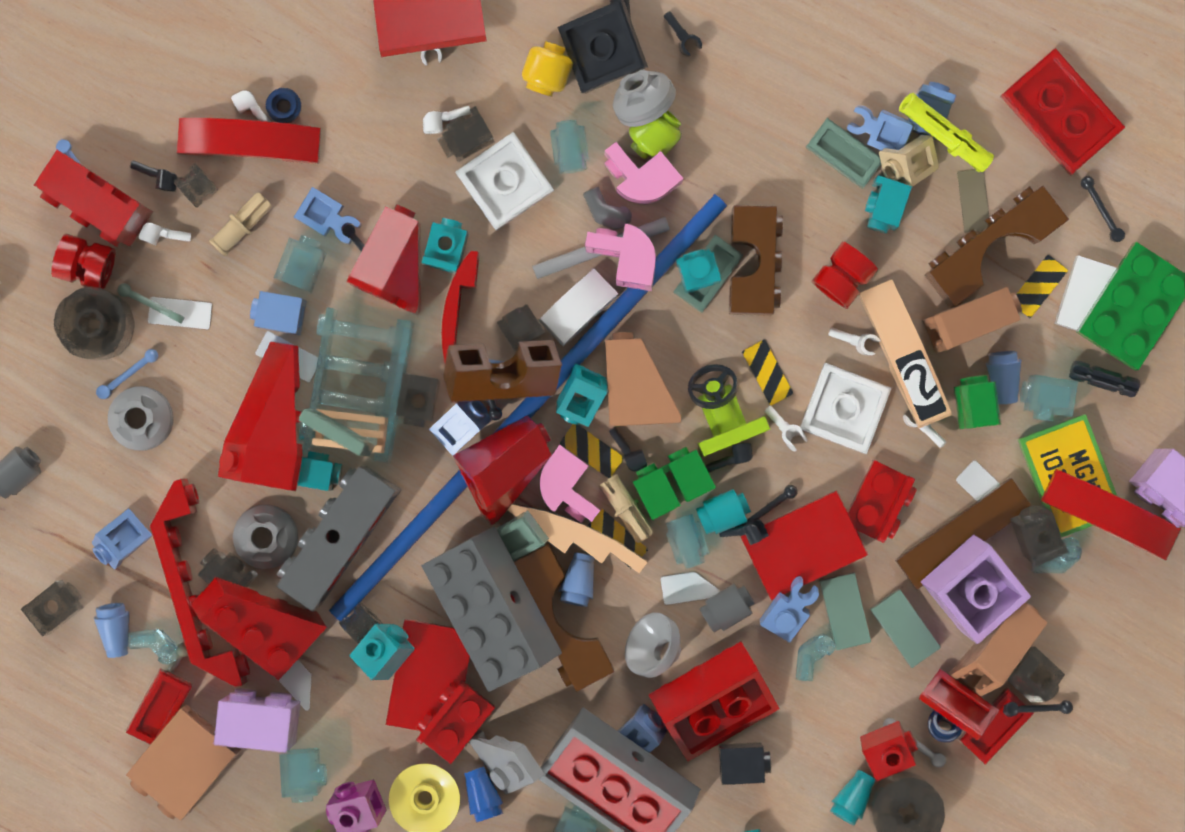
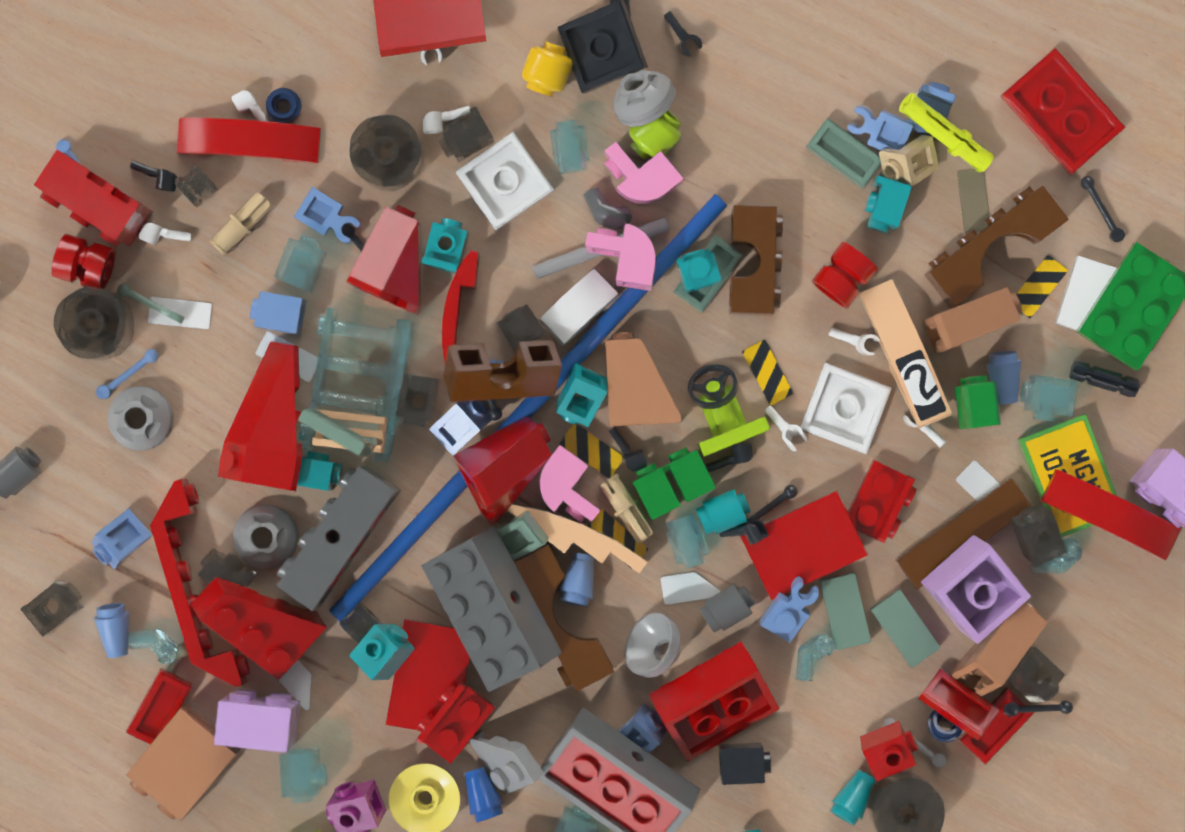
none -> clear smoke brick [349,115,424,191]

